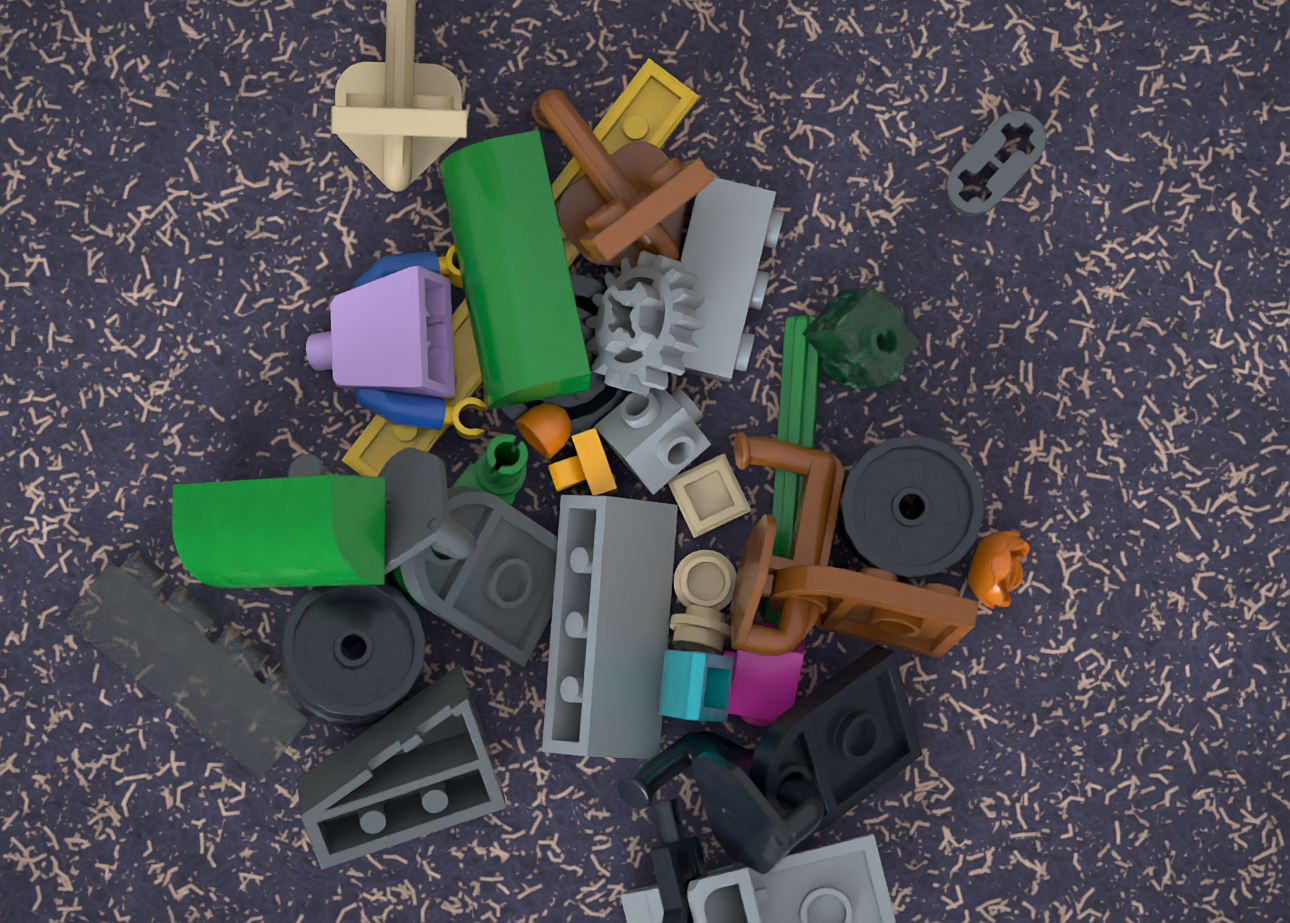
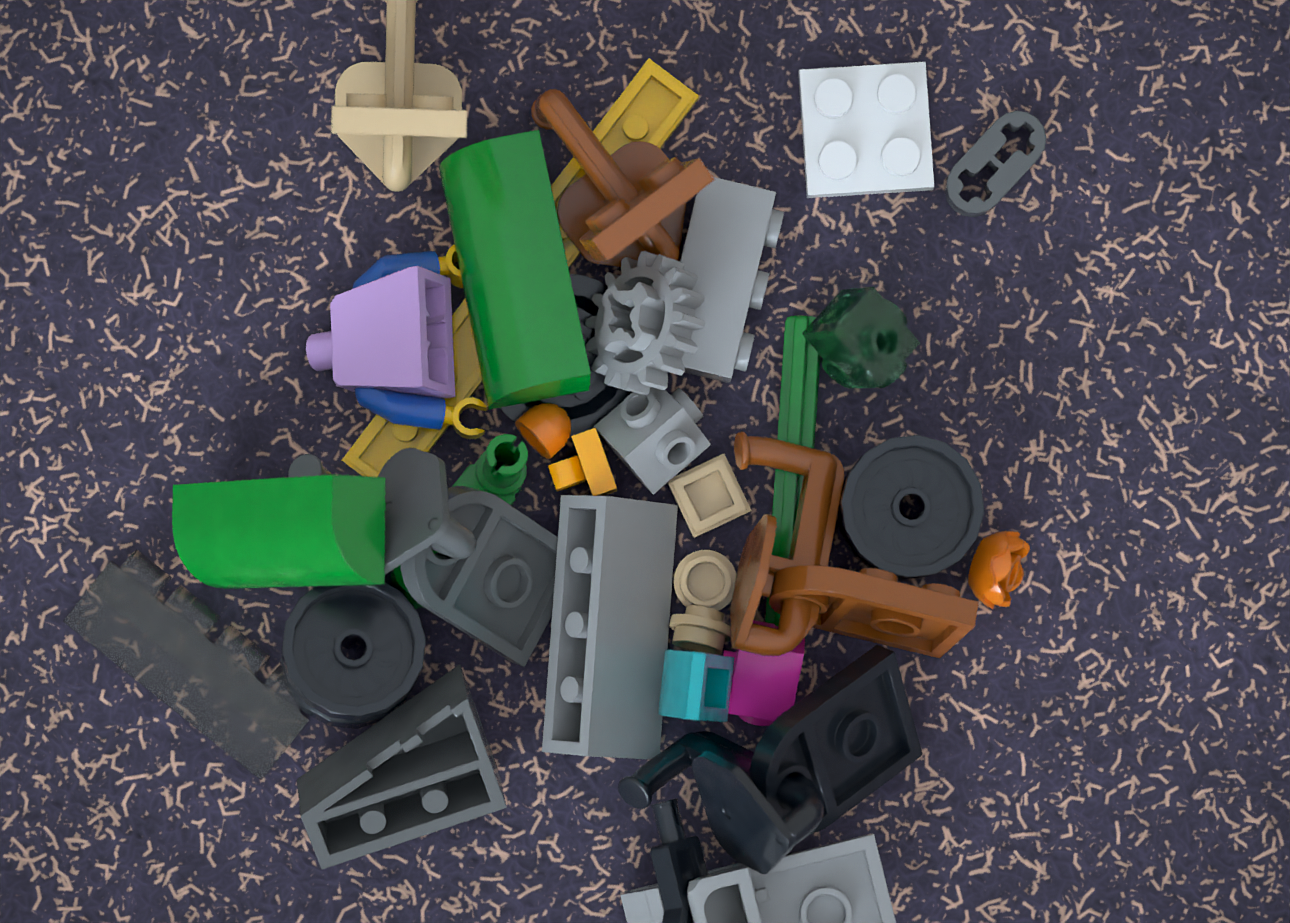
none -> white plate [798,62,934,198]

